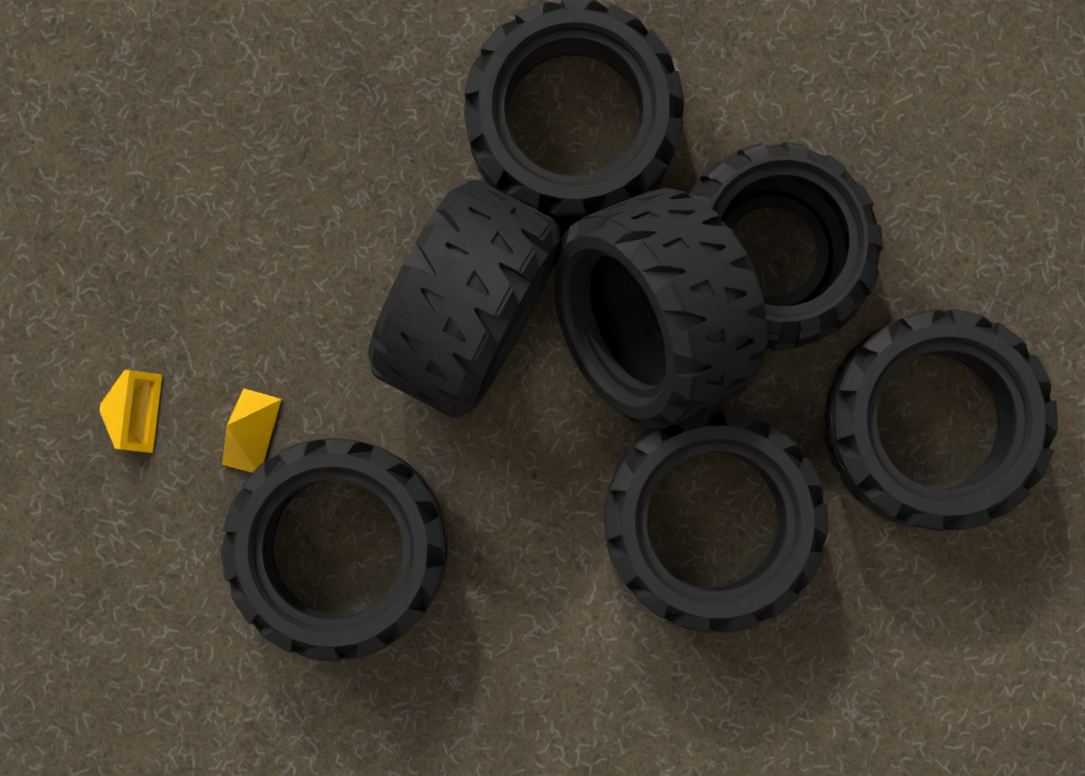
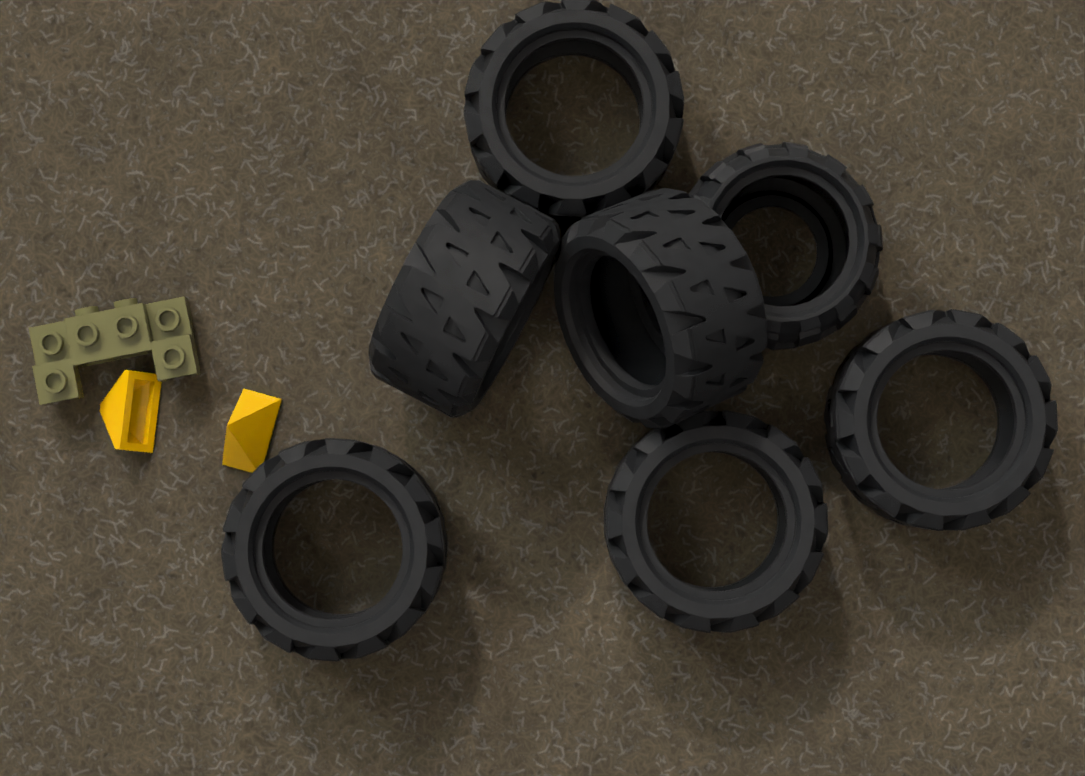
none -> olive bracket [29,296,201,406]

